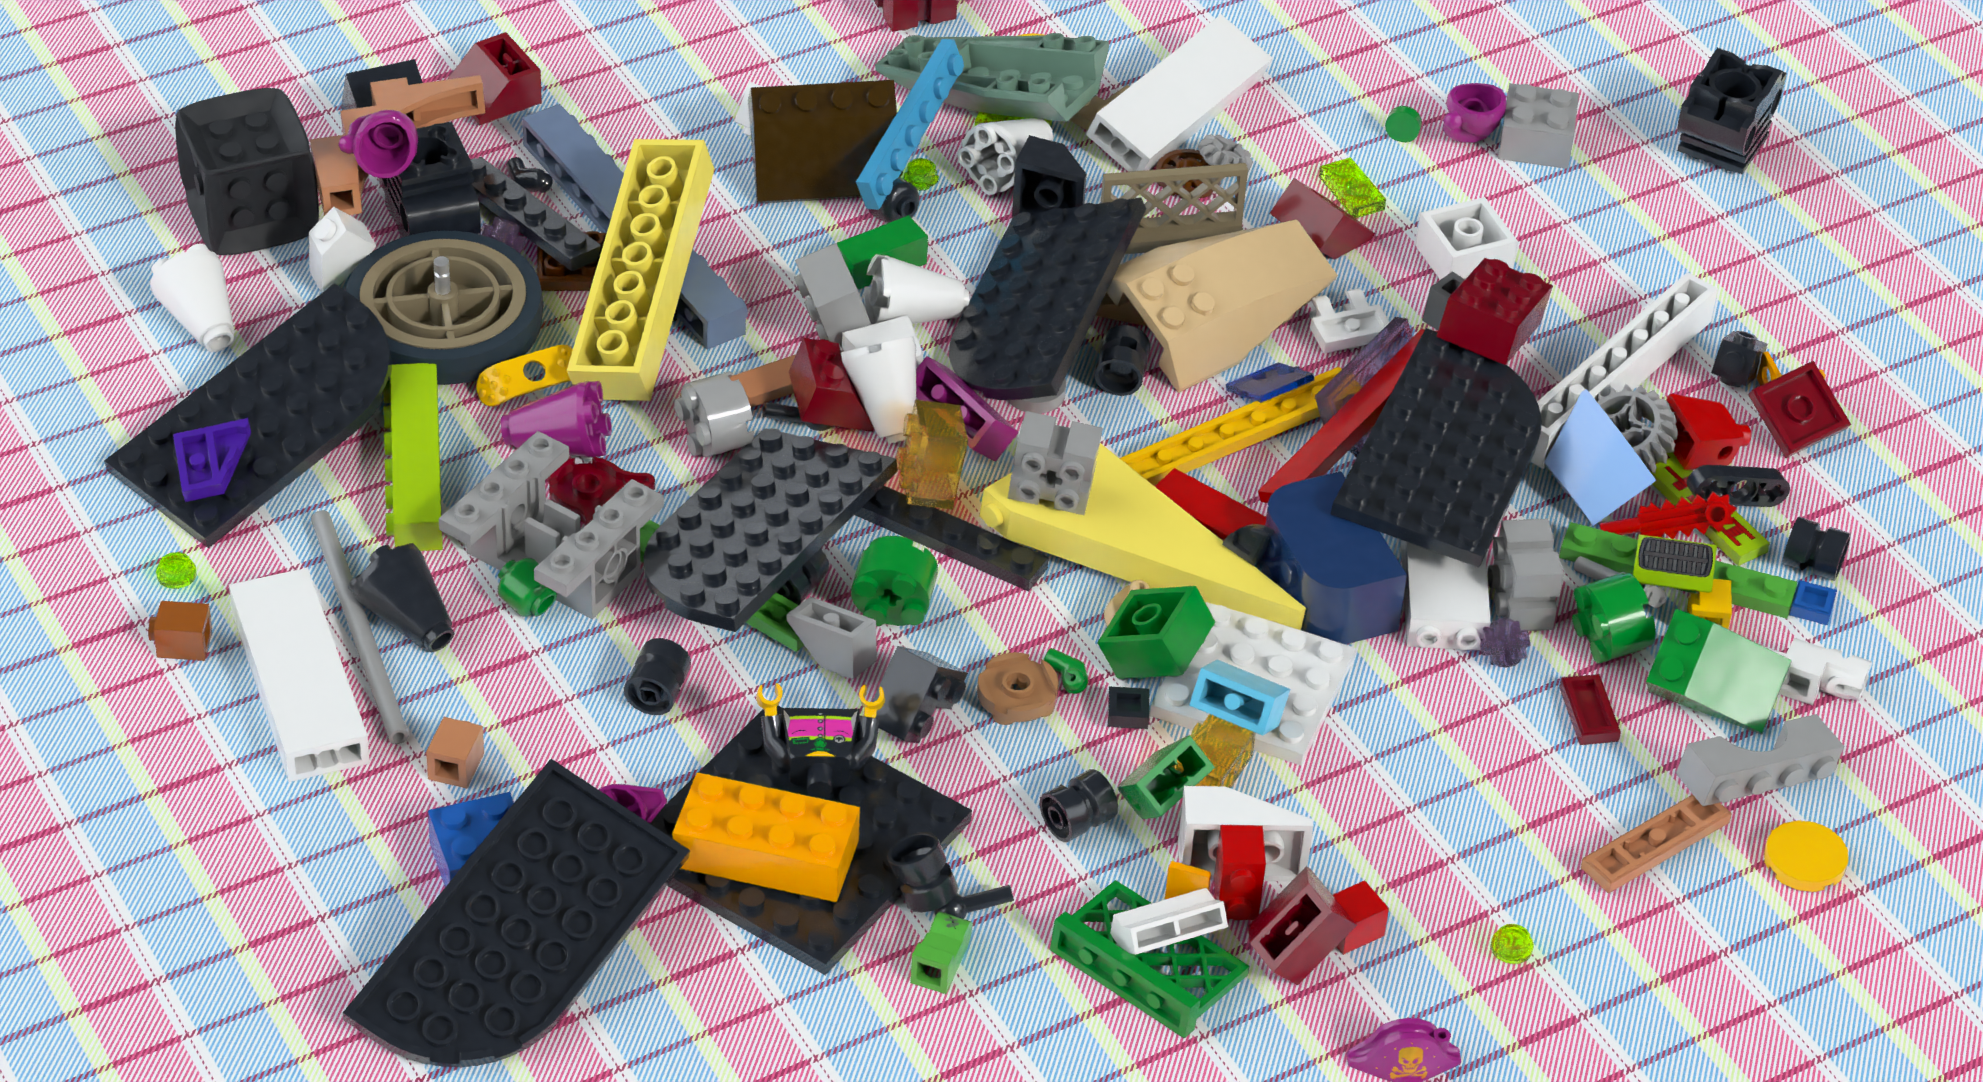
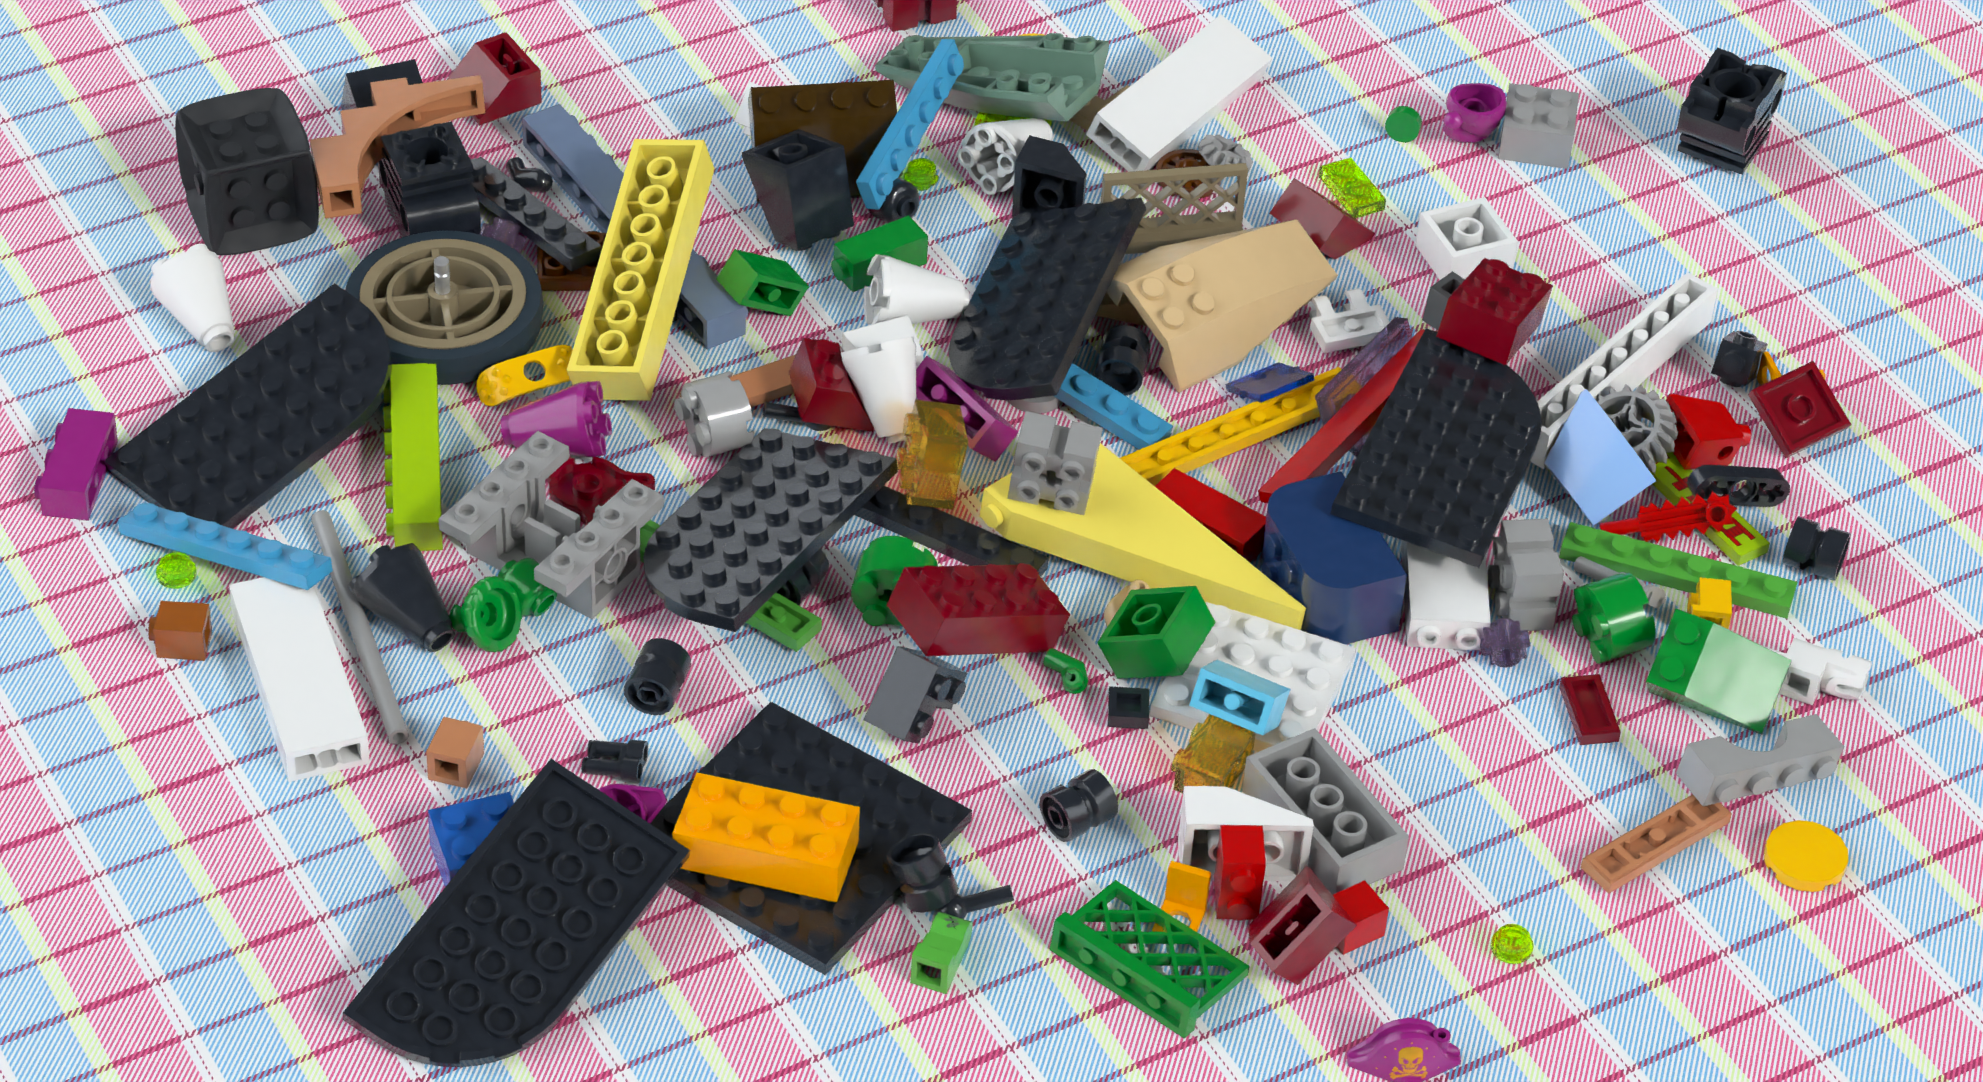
dark purple wing [173,418,251,502] -> none
white slope [309,207,377,293] -> none
magenta piece [339,110,418,178] -> none
black torso [756,683,885,798] -> none
light grey slope [787,597,877,679] -> none
light grey brick [794,243,871,347] -> none
medium nougat plate [977,652,1059,725] -> none
white piece [1110,888,1228,955] -> none
green torso [1117,735,1215,819] -> none
black tile [1222,524,1275,566] -> none
tile [1633,534,1717,593] -> none
blue tile [1789,580,1837,625] -> none
none -> magenta brick [34,408,118,521]
none -> dark azure plate [118,502,333,590]
none -> green hair [449,576,522,652]
none -> black piece [581,739,648,783]
none -> green brick [716,249,810,316]
none -> black slope [742,129,854,251]
none -> dark red brick [887,563,1071,656]
none -> dark azure plate [1054,363,1173,450]
none -> light grey brick [1242,728,1409,895]

